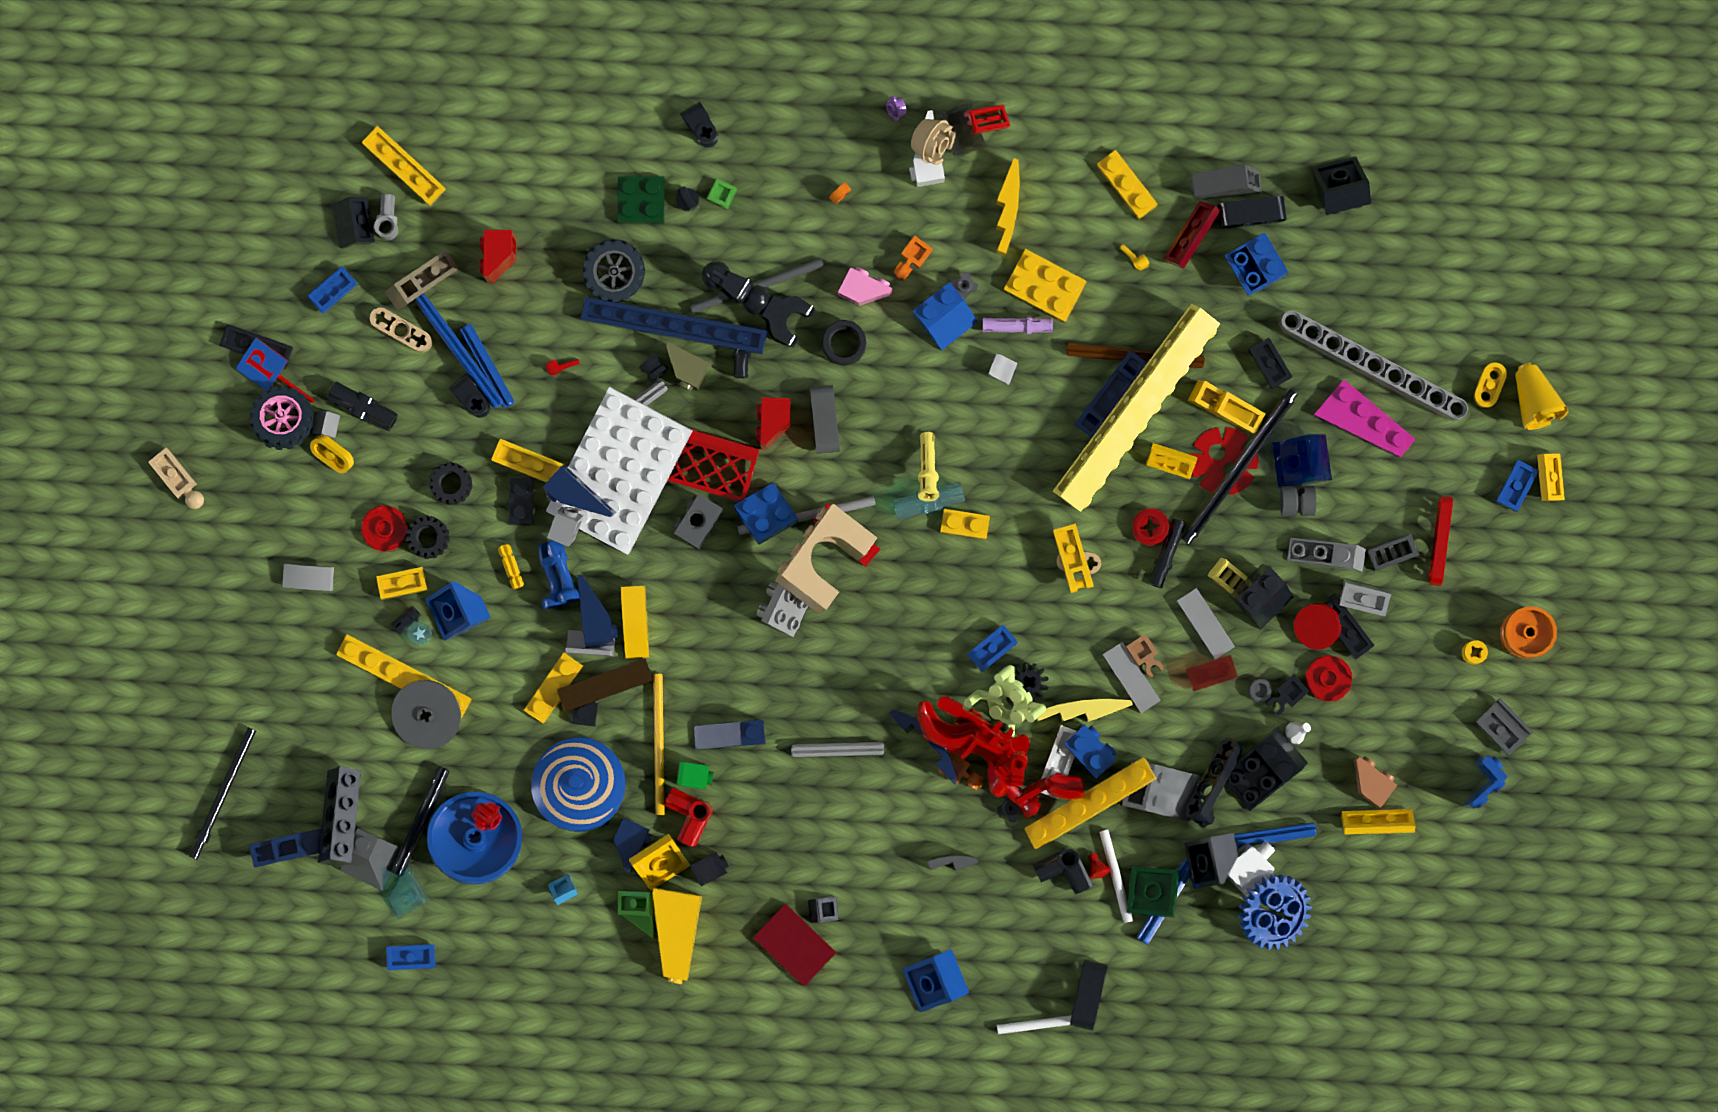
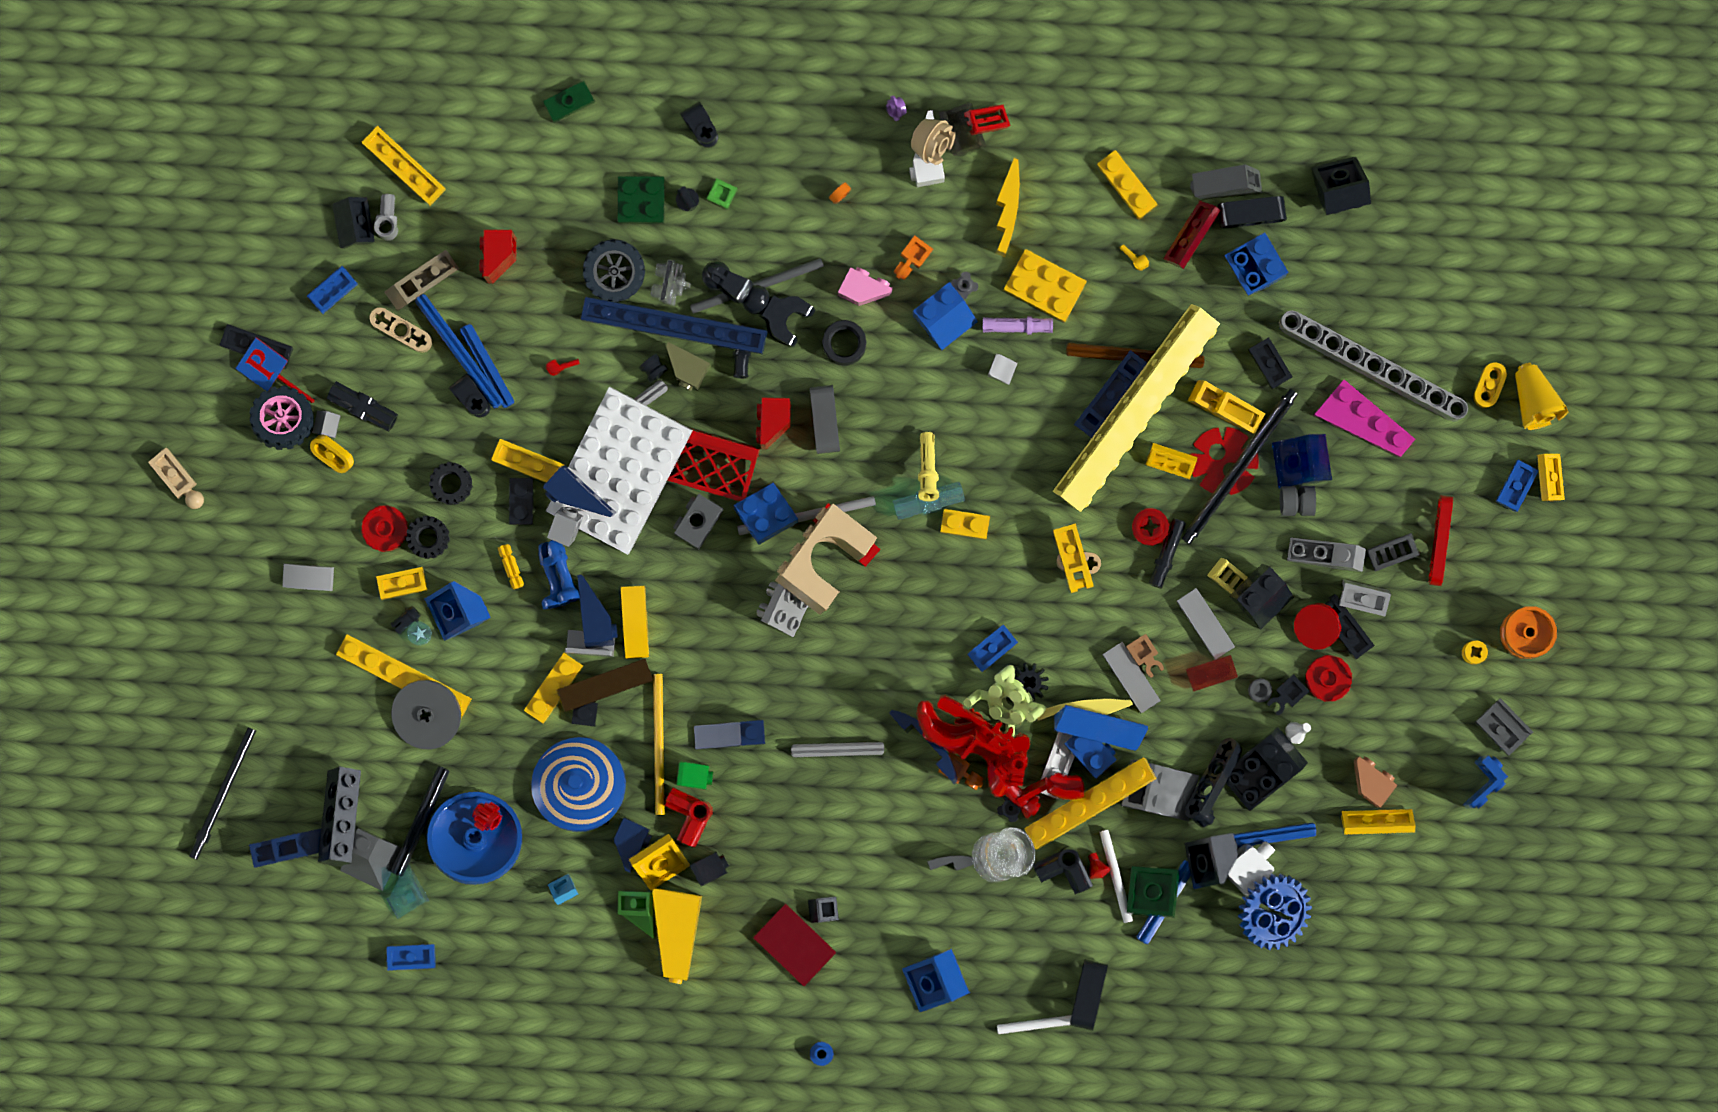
none -> dark green plate [543,81,595,123]
none -> clear hips [651,260,691,306]
none -> blue plate [810,1042,833,1066]
none -> clear wheel [972,828,1035,883]
none -> blue slope [1054,705,1148,751]

